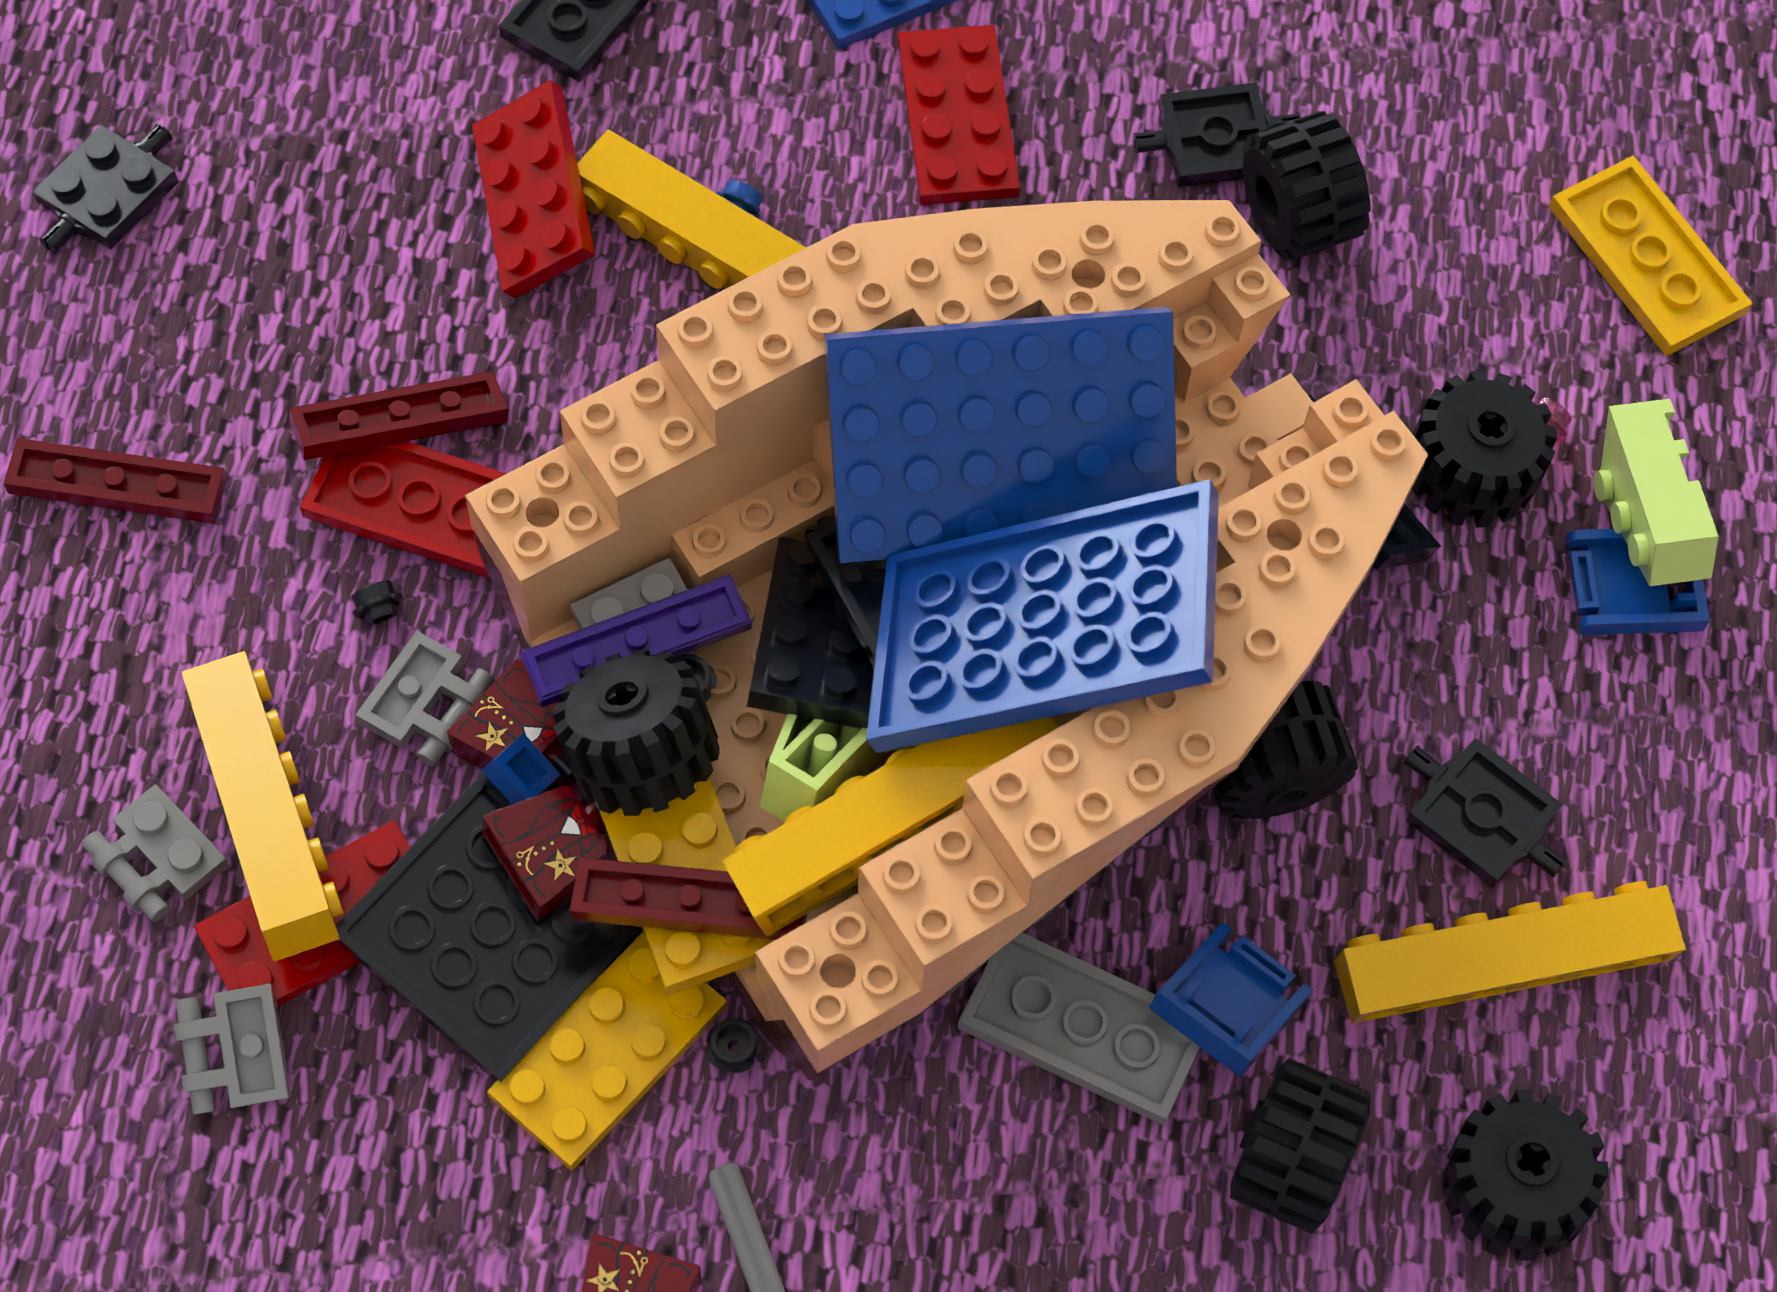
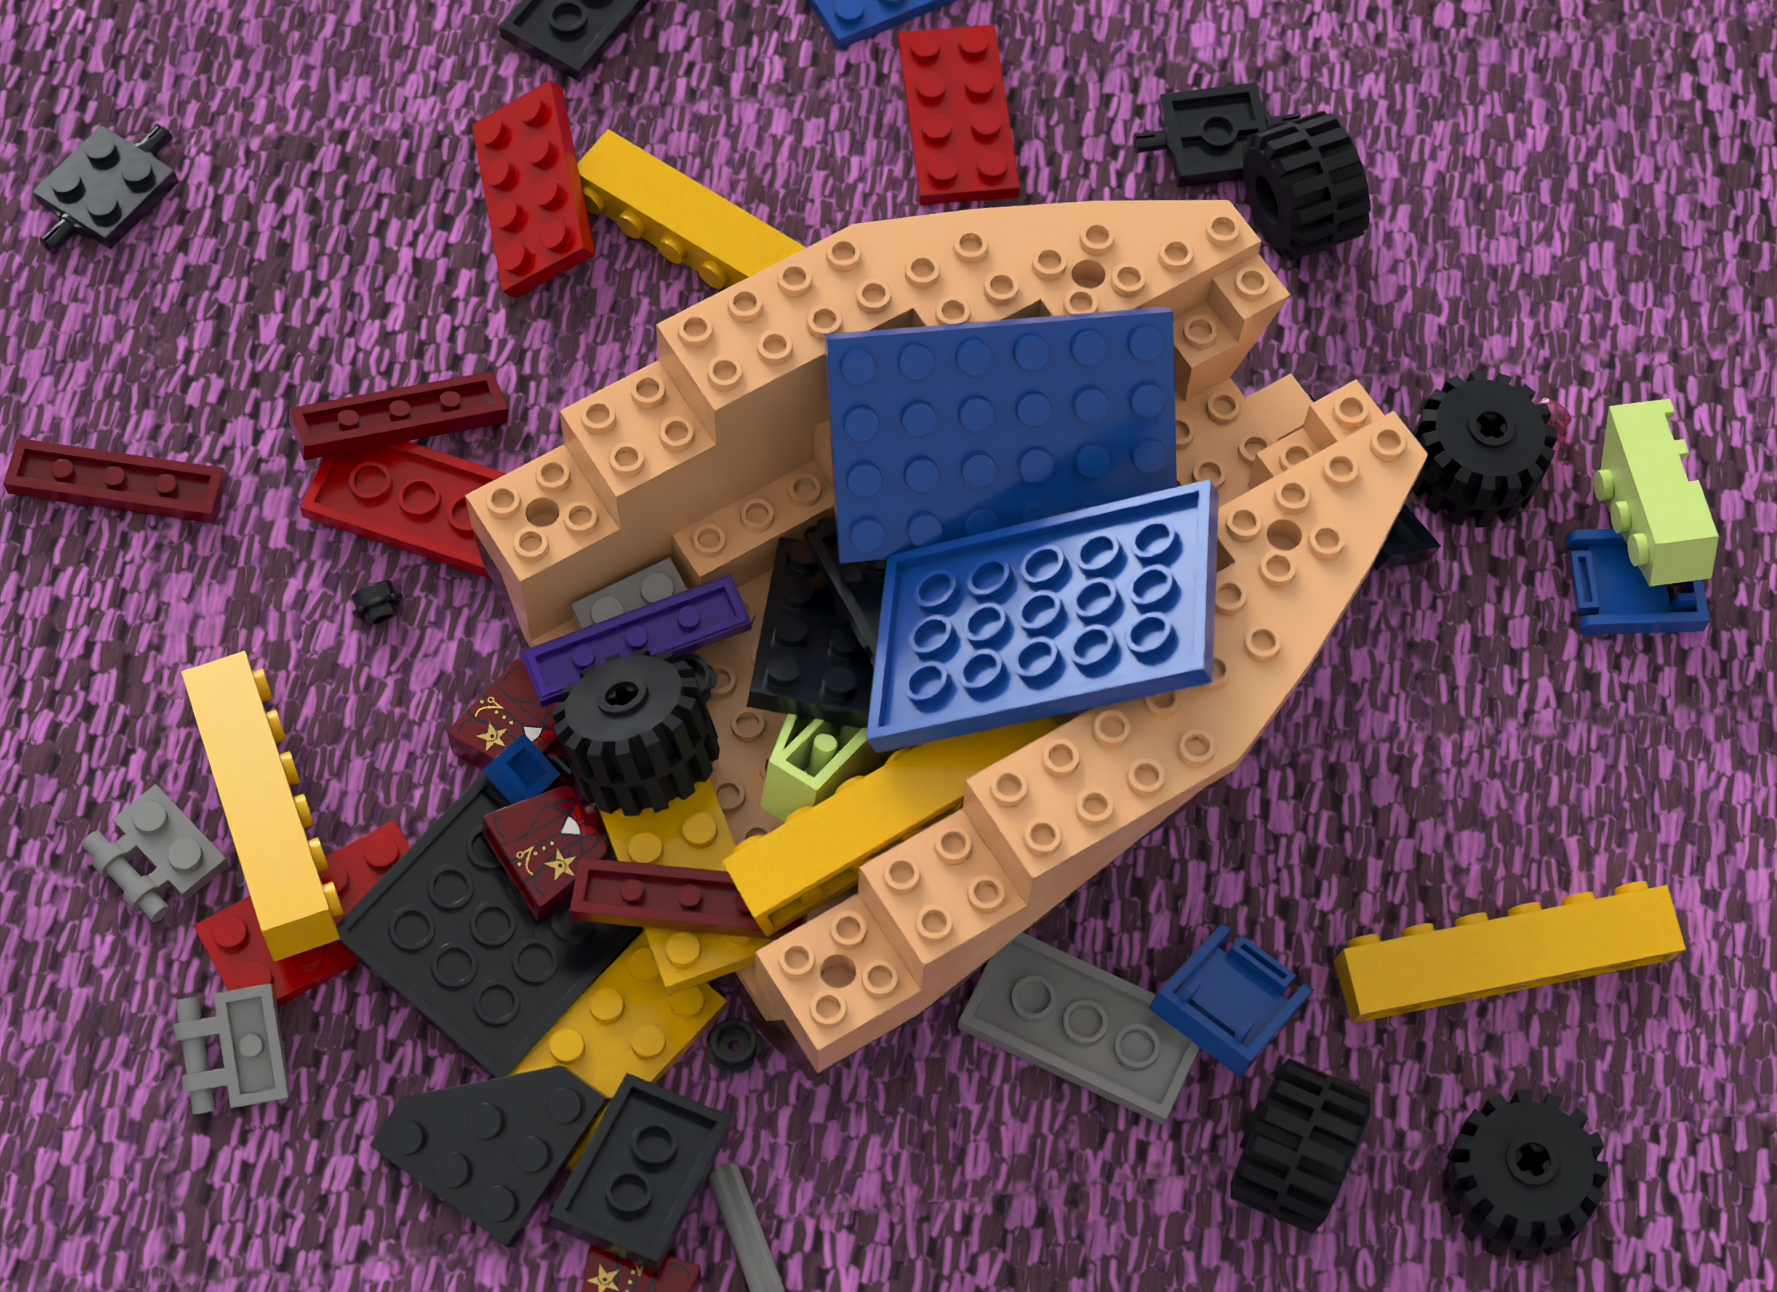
light grey plate [355,631,495,767] -> none
blue plate [716,180,763,219] -> none
black wheel [1213,680,1358,819] -> none
black plate [1403,738,1567,888] -> none
yellow plate [1549,155,1753,356] -> none
none -> black plate [369,1065,611,1245]
none -> black plate [549,1073,732,1272]

